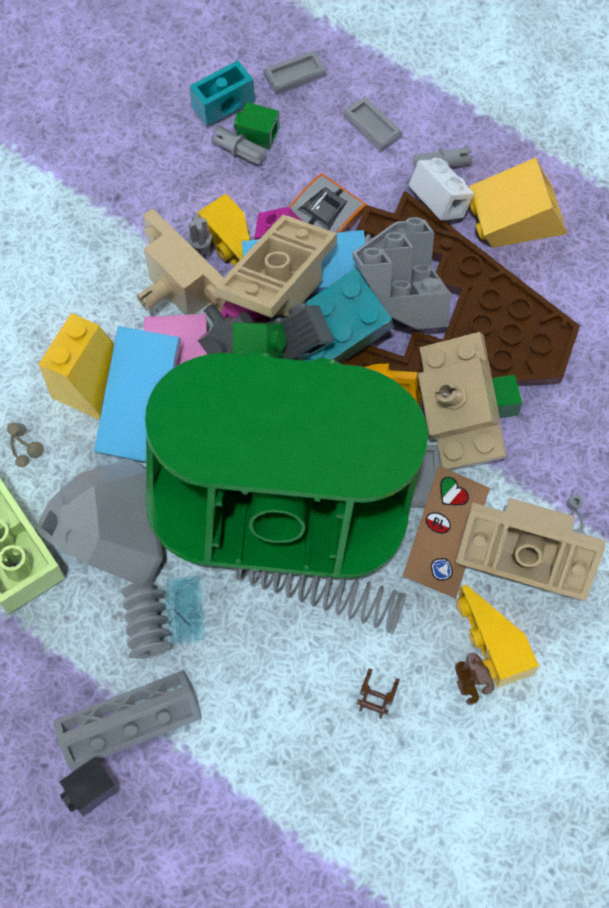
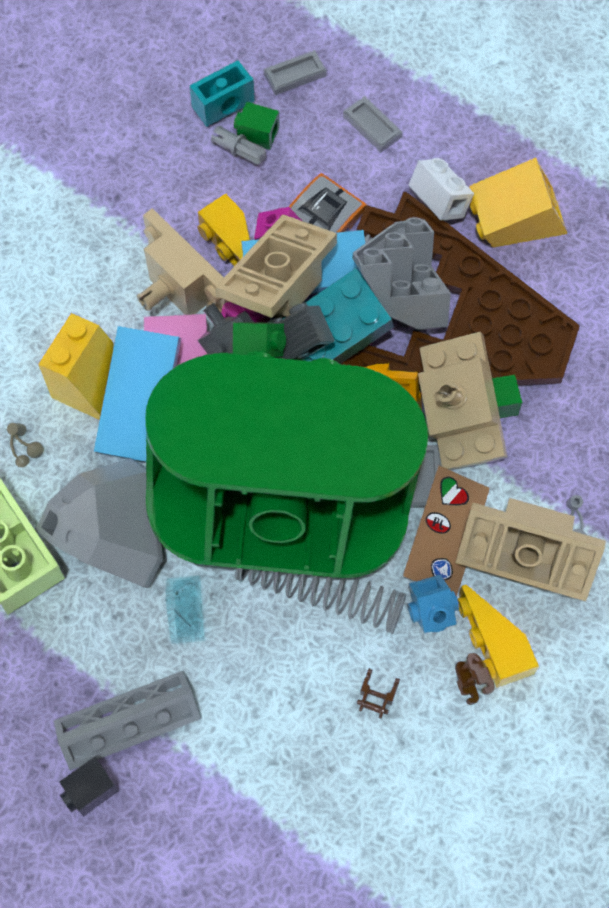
light grey piece [122,582,171,659] -> none
light grey axle [188,215,212,260] -> none
light grey axle [413,146,472,169] -> none
none -> dark azure brick [407,574,459,633]

